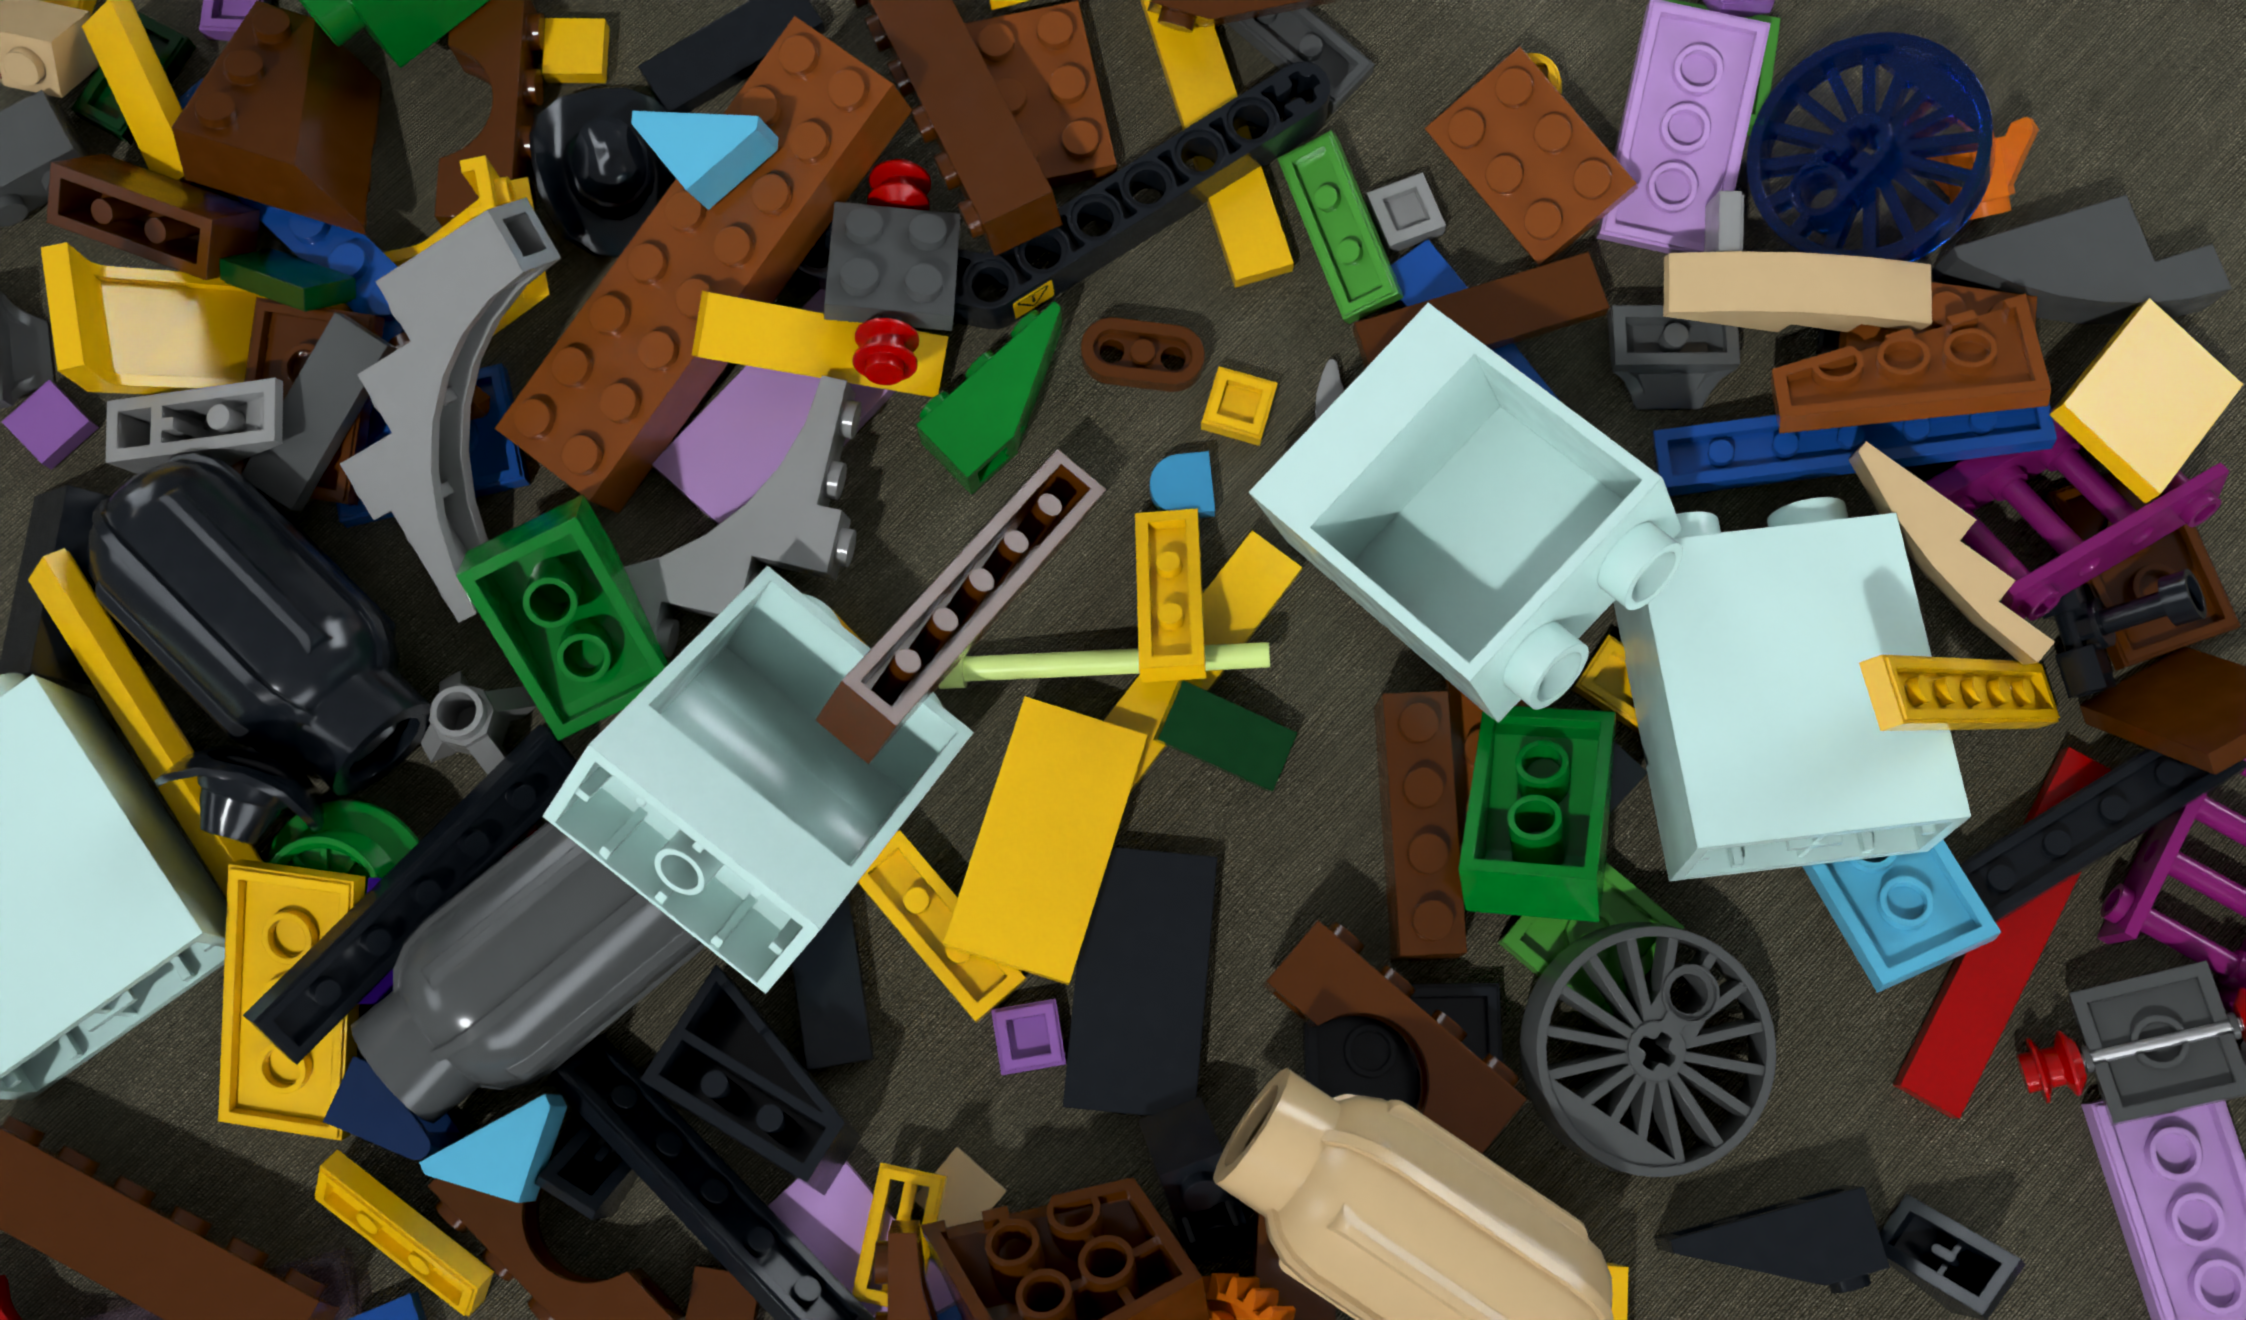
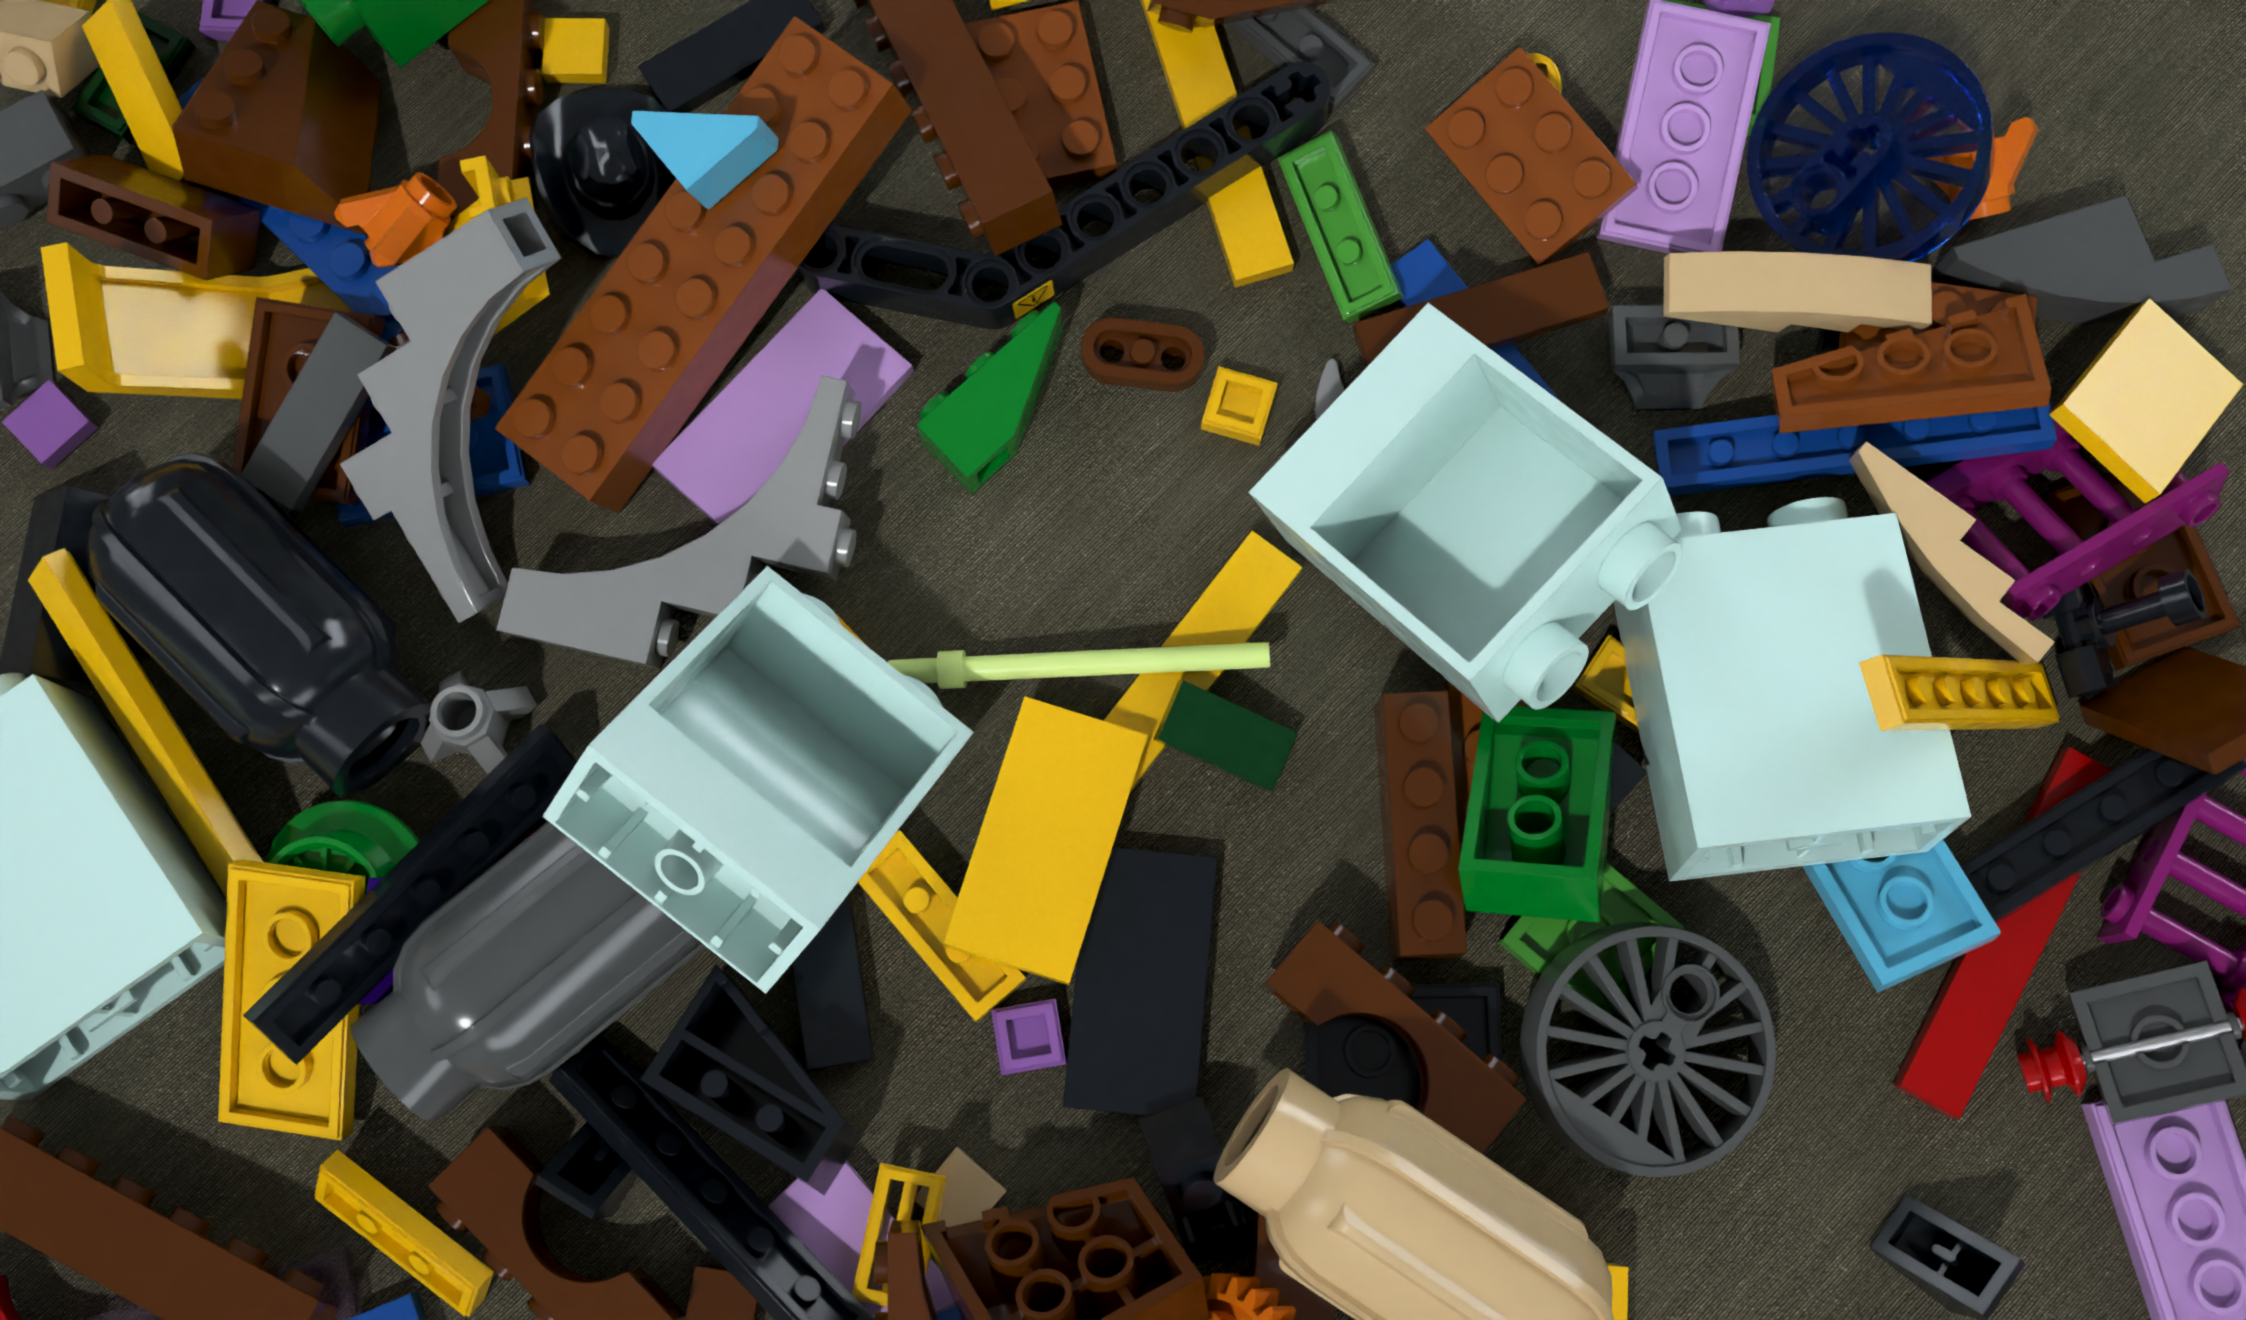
light grey slope [105,378,283,474] -> none
black hat [154,744,324,844] -> none
dark green tile [219,248,356,312] -> none
dark blue tile [323,1056,466,1160] -> none
medium azure slope [419,1094,567,1203] -> none
green slope [456,494,668,741] -> none
yellow tile [692,291,948,397] -> none
brick [815,449,1107,764] -> none
dark grey plate [824,158,961,385] -> none
yellow plate [1135,508,1206,683] -> none
dark azure tile [1149,451,1215,518] -> none
light grey tile [1364,172,1446,255] -> none
black slope [1654,1185,1890,1294] -> none
light grey tile [1704,191,1744,252] -> none
none -> orange rock [334,172,457,268]

